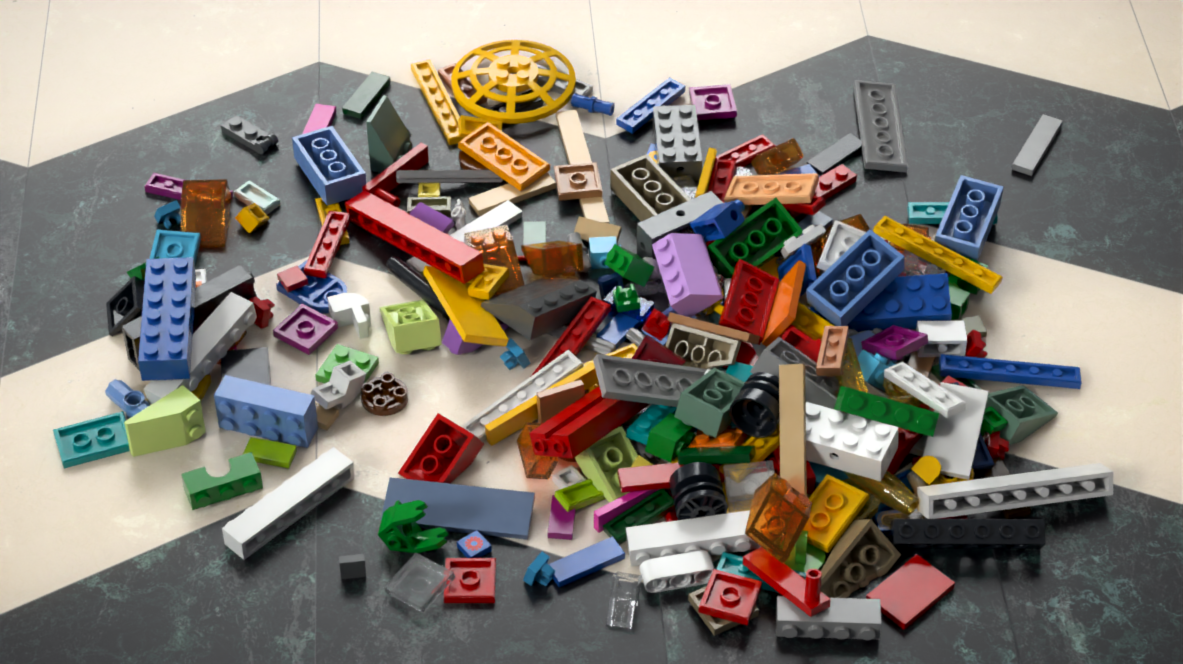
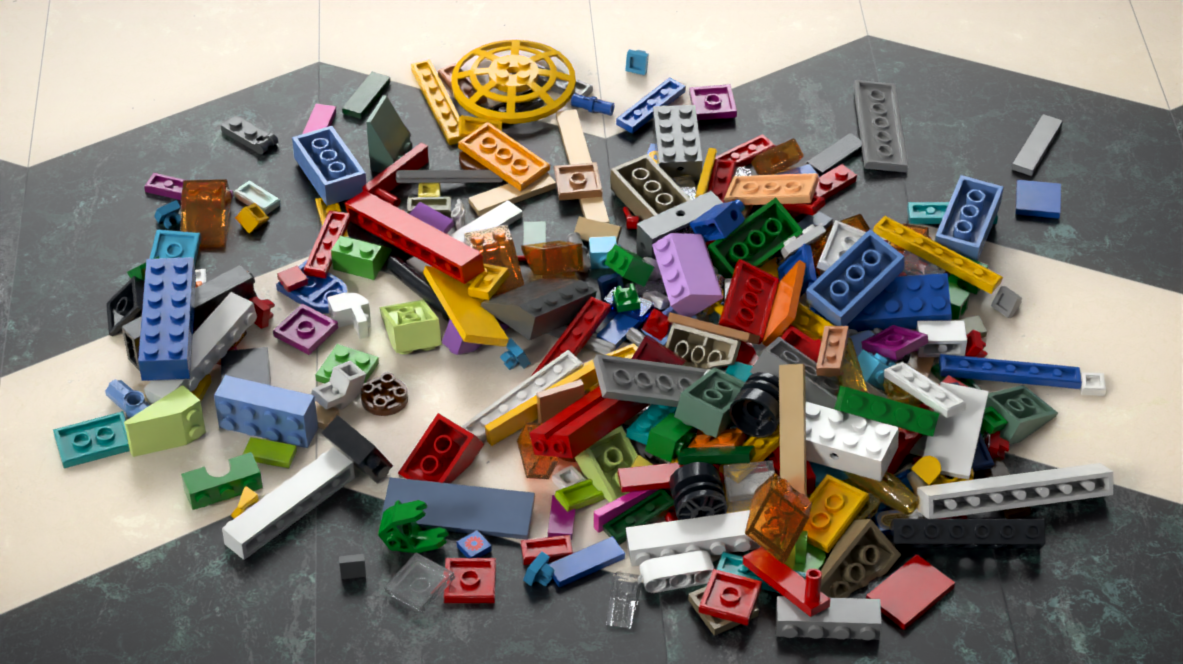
none -> yellow slope [231,486,259,519]
none -> black brick [321,415,393,483]
none -> bright green slope [331,236,392,280]
none -> tile [521,535,573,565]
none -> red hand [623,207,639,229]
none -> dark azure tile [625,49,649,75]
none -> white tile [642,291,671,309]
none -> light grey tile [991,286,1022,318]
none -> tile [1015,180,1061,218]
none -> white tile [1080,372,1106,396]

